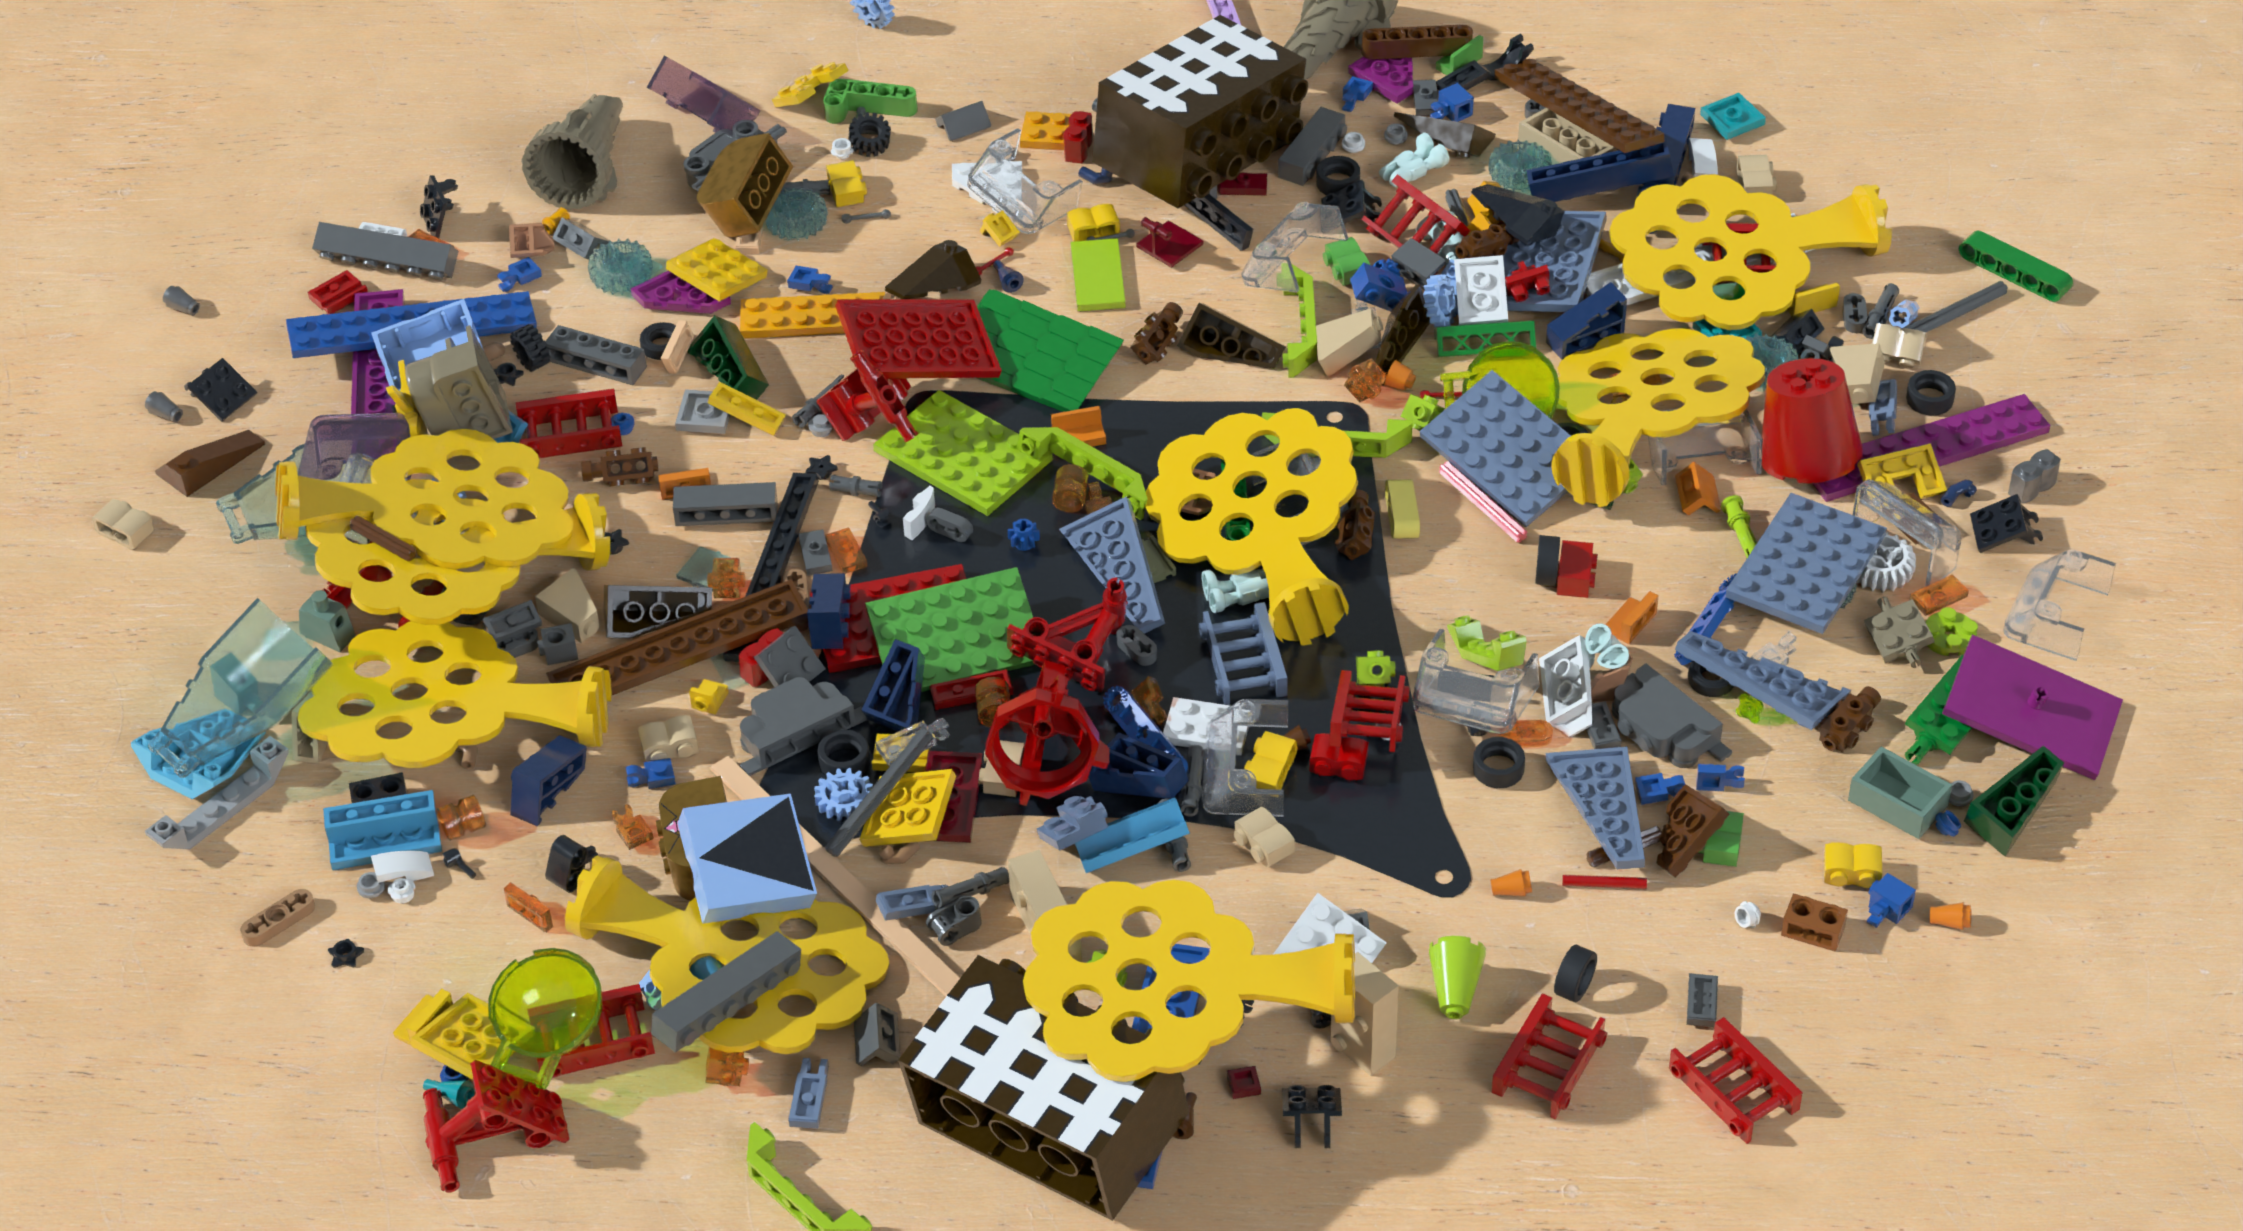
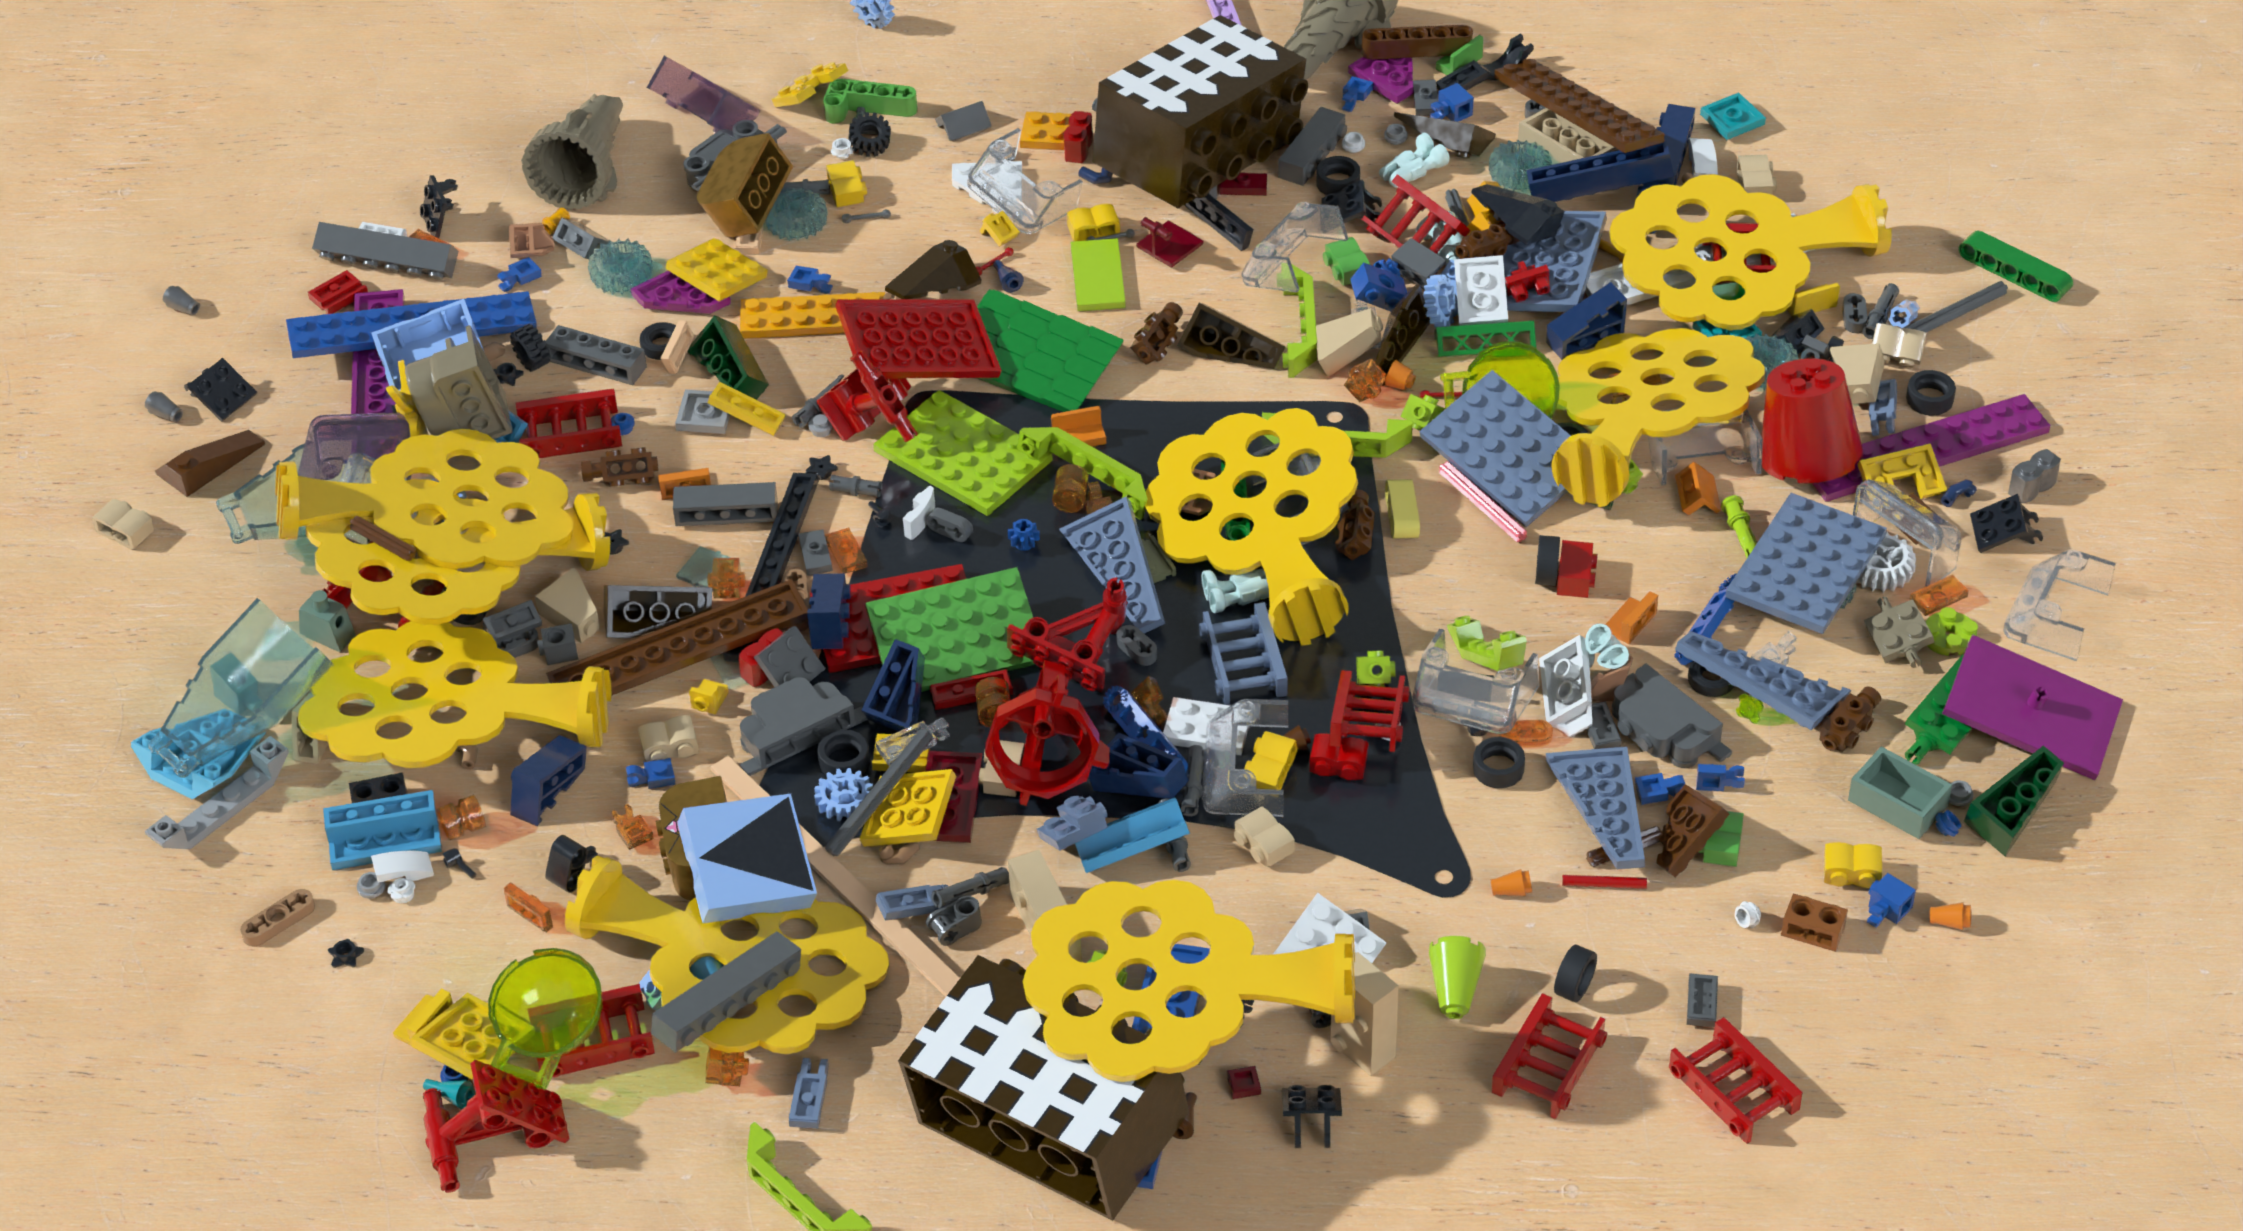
dark grey panel [854,1002,901,1066] -> none

